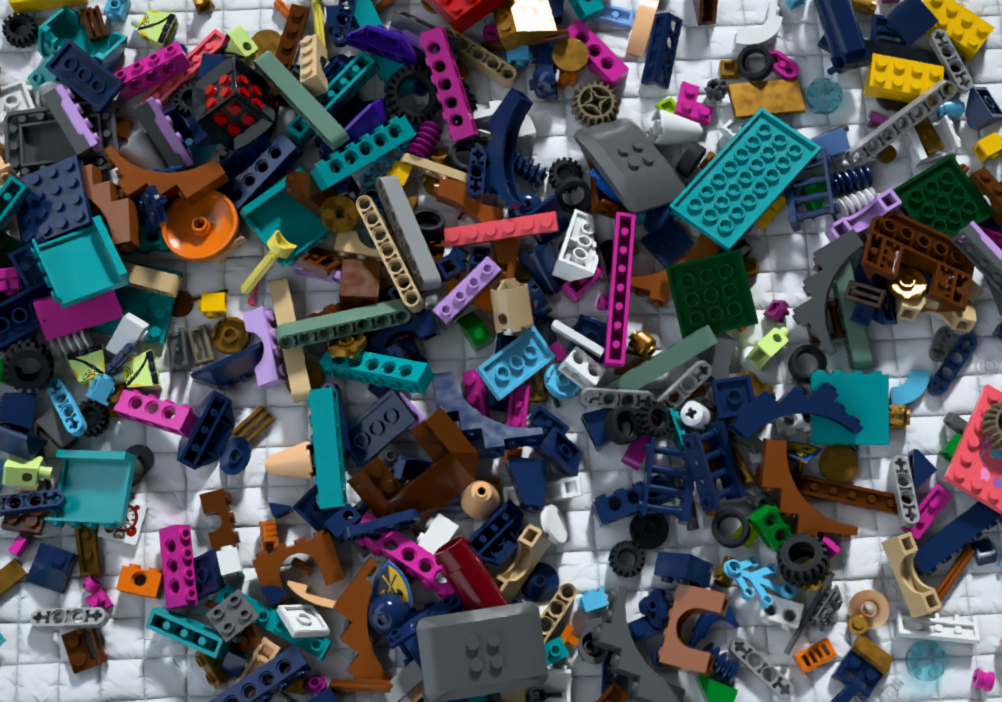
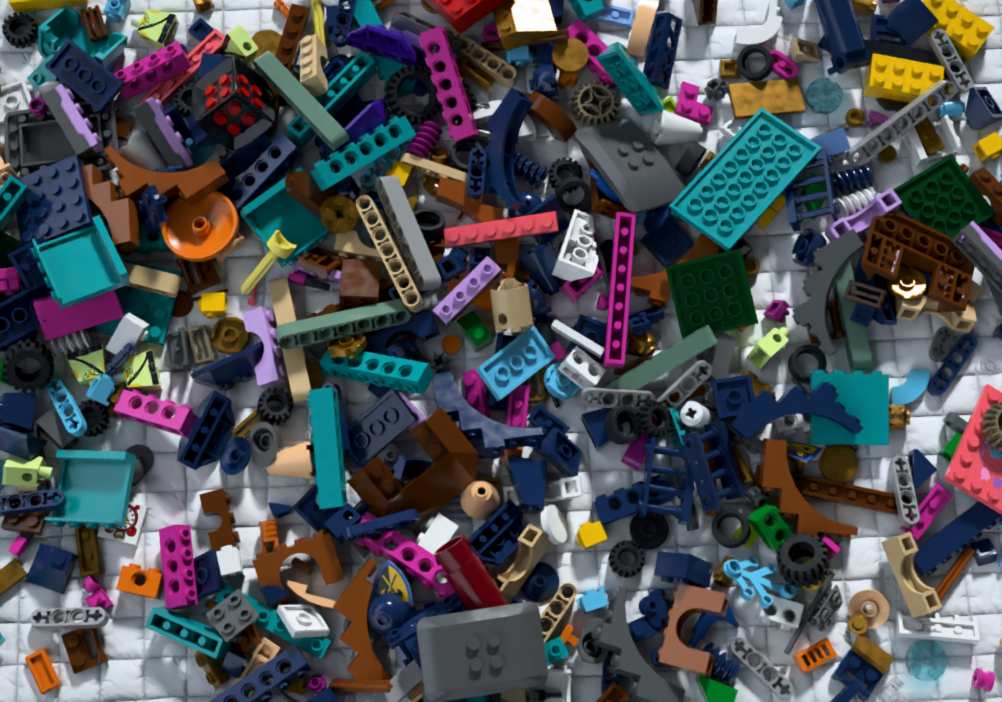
none -> orange tile [25,648,62,695]
none -> magenta plate [29,98,48,116]
none -> reddish brown plate [176,258,221,296]
none -> dark blue plate [188,18,214,43]
none -> dark grey piece [249,421,280,468]
none -> black tyre [257,387,294,425]
none -> piece [288,272,330,291]
none -> dark grey gear [428,352,450,374]
none -> orange tile [442,335,461,355]
none -> pearl gold tile [458,58,496,92]
none -> reddish brown arch [525,91,577,143]
none -> yellow brick [575,521,608,550]
none -> teal slope [596,42,665,116]
none -> dark blue plate [627,307,665,335]
none -> tan slope [789,38,821,64]
none -> dark blue cylinder [792,228,827,267]
none -> pearl gold tile [845,108,865,128]

